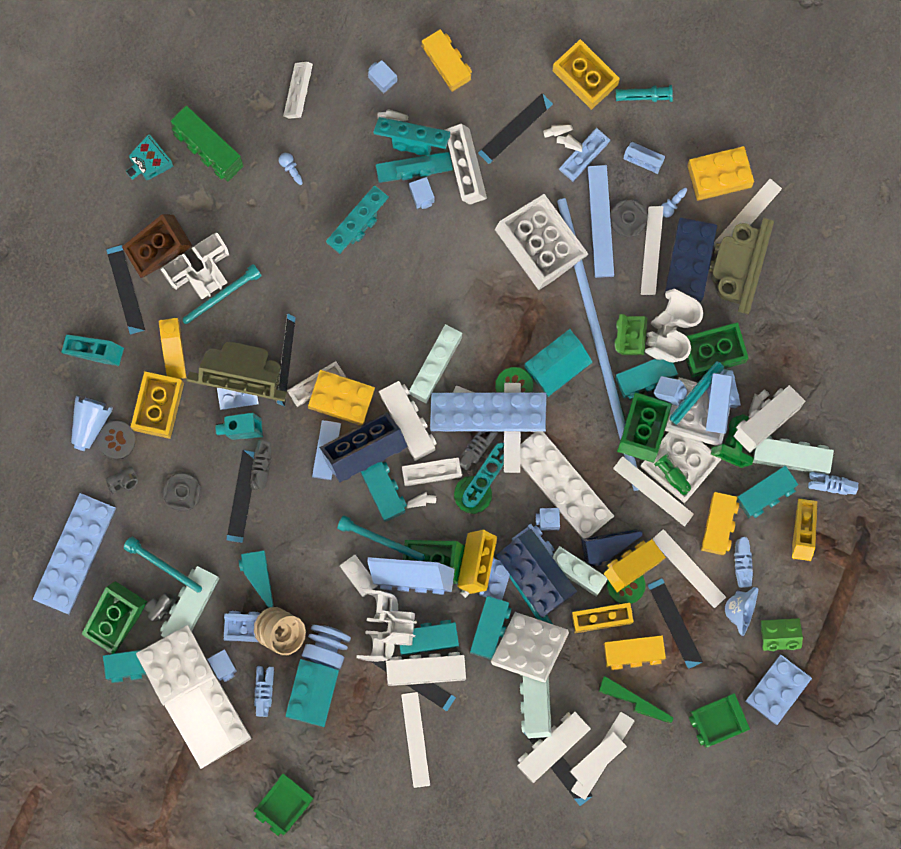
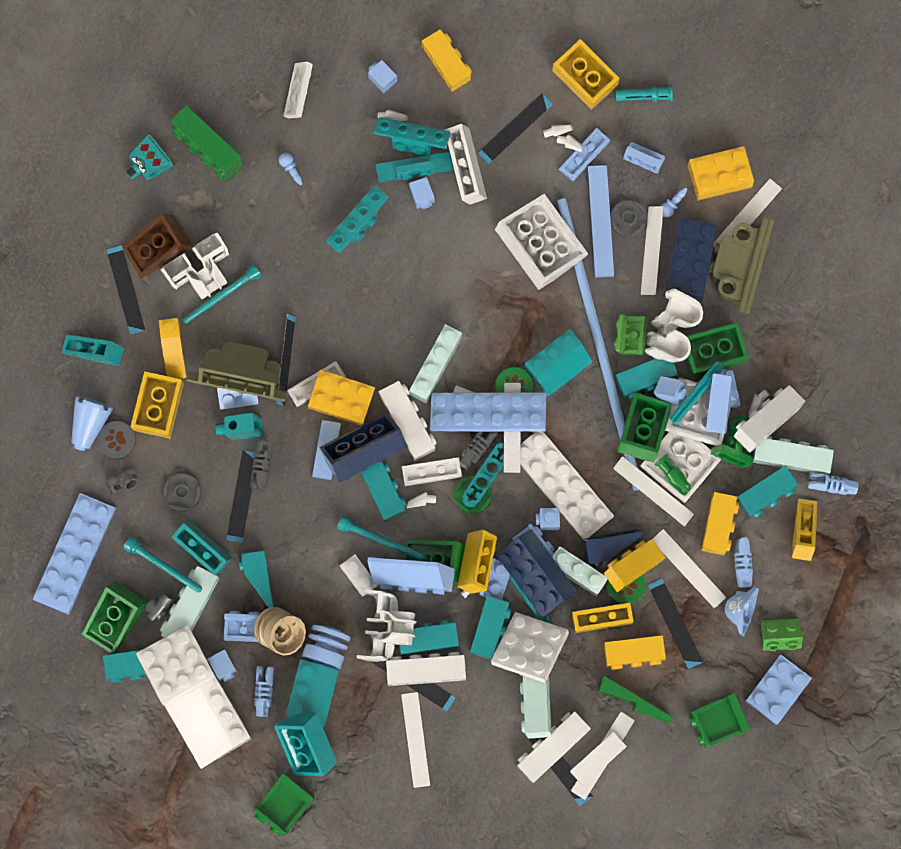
none -> teal brick [172,520,232,575]
none -> teal slope [274,713,337,776]

